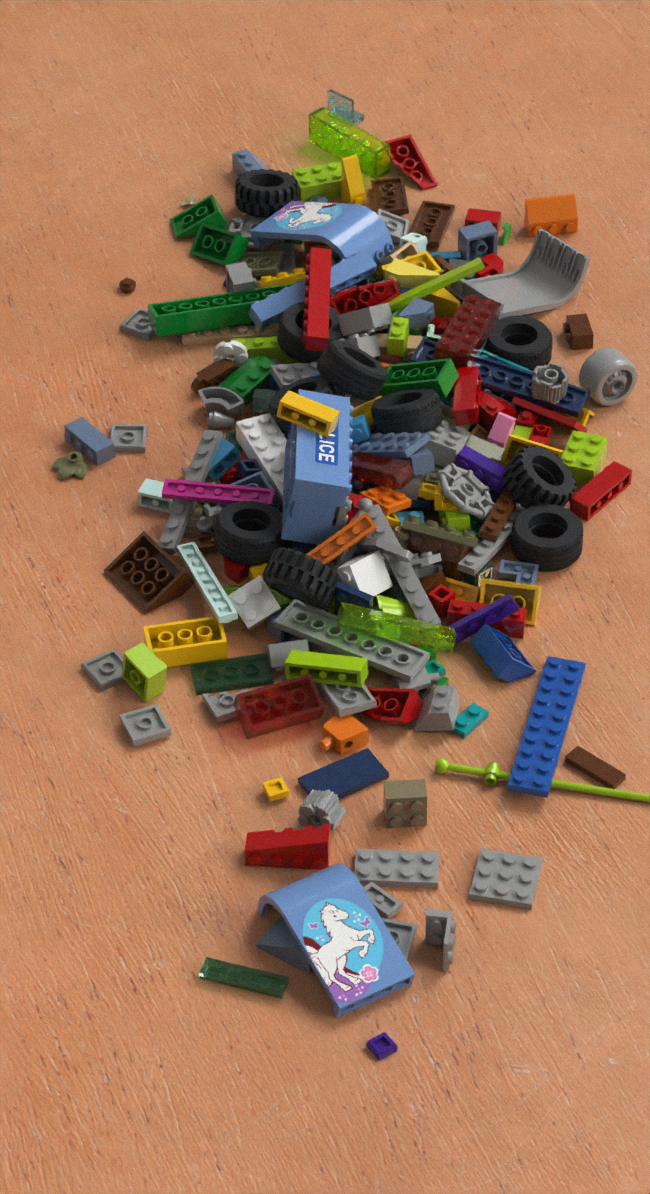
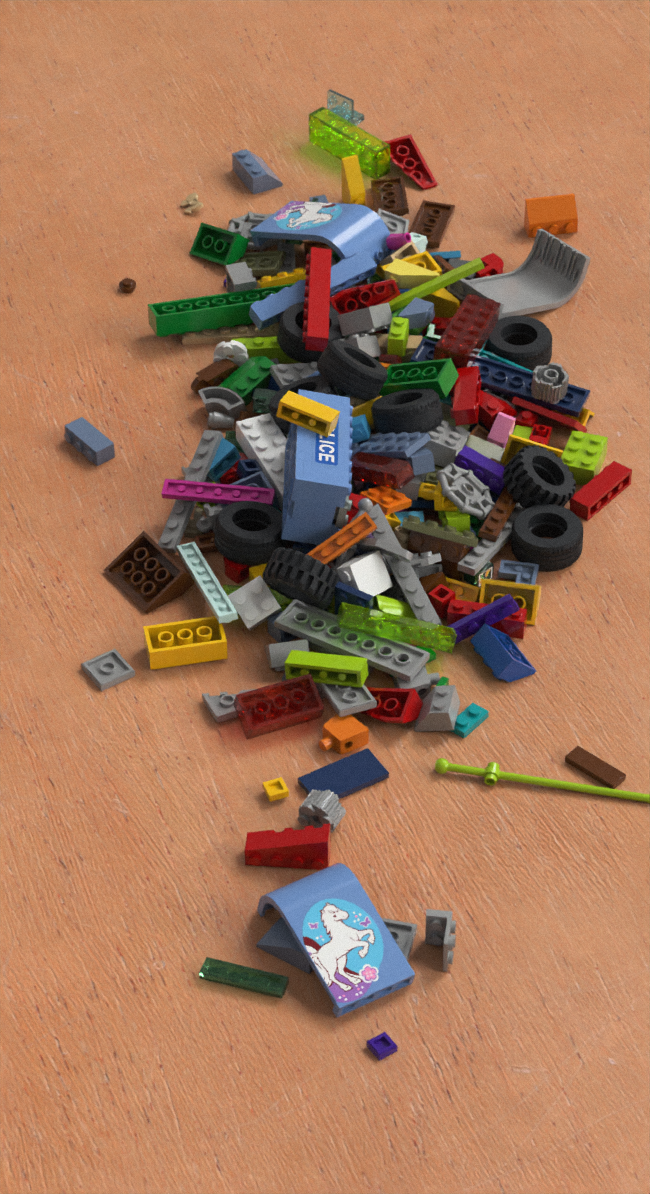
olive plate [52,451,87,481] -> none
light grey tile [110,424,148,453] -> none
light grey tile [120,308,156,341] -> none
light grey plate [120,704,171,746] -> none
lime brick [121,642,167,703] -> none
light aqua brick [138,478,176,513] -> none
green slope [170,194,228,239] -> none
clear green tile [190,653,274,696] -> none
black tyre [235,169,298,218] -> none
lime brick [292,161,364,202] -> none
light grey plate [354,849,440,889] -> none
light grey plate [363,882,403,919] -> none
dark tan brick [384,779,427,828] -> none
teal tile [425,659,446,676] -> none
sand blue brick [458,221,497,261] -> none
red brick [465,208,501,237] -> none
light grey plate [469,848,543,910] -> none
bright green tile [498,222,511,246] -> none
blue plate [507,656,586,798] -> none
reddish brown brick [563,314,594,350] -> none
light grey wheel [579,347,638,406] -> none
none -> dark pink cone [386,232,412,250]

